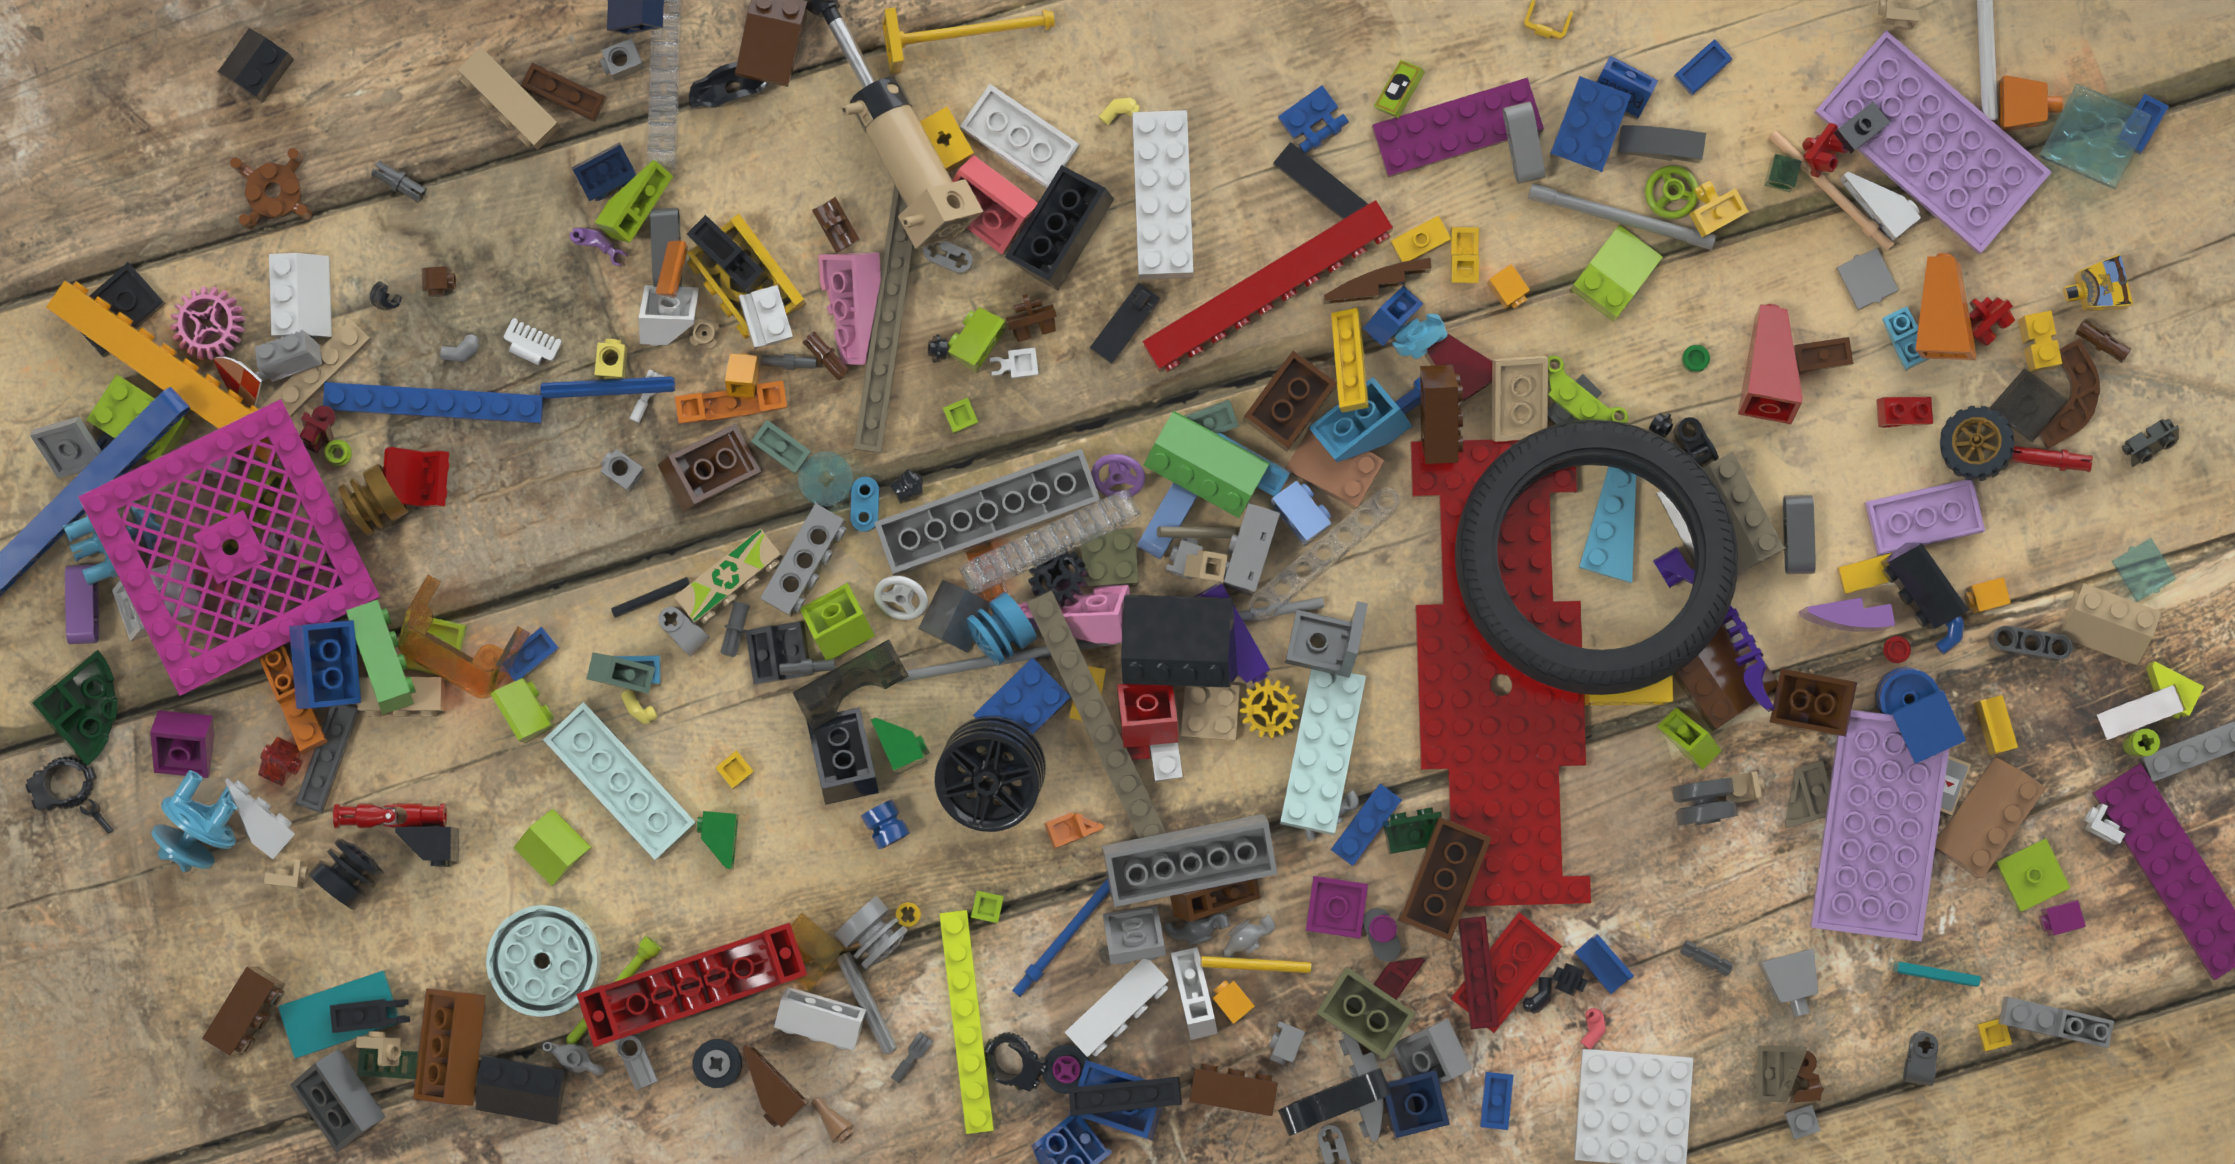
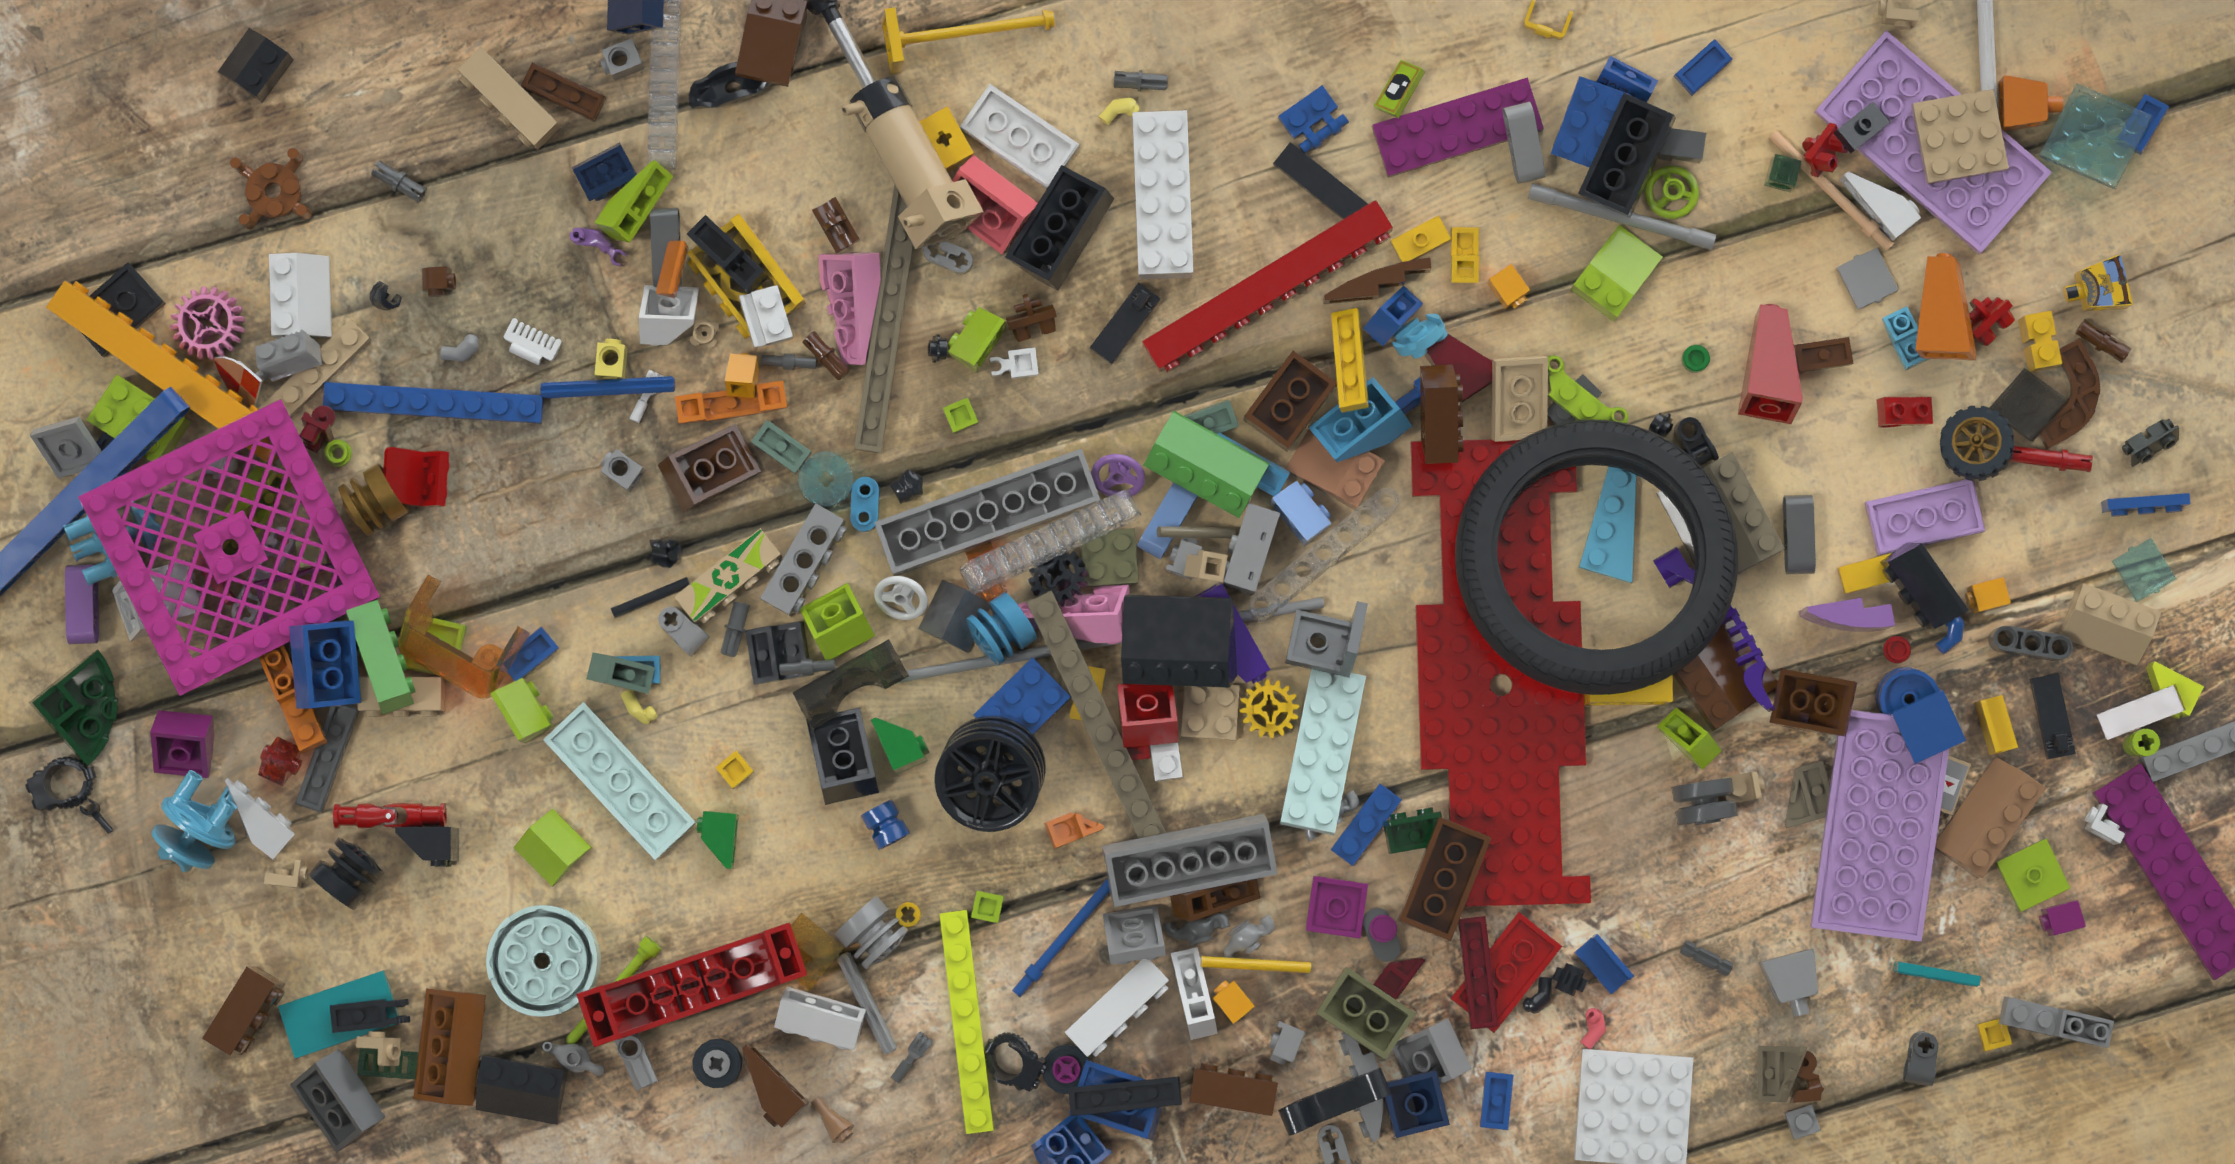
yellow plate [1689,181,1749,237] -> none
none -> black arm [650,538,683,568]
none -> dark grey axle [1114,70,1168,92]
none -> black slope [1578,93,1676,218]
none -> tan plate [1911,89,2009,185]
none -> black hinge [2029,673,2076,760]
none -> blue plate [2101,493,2191,517]

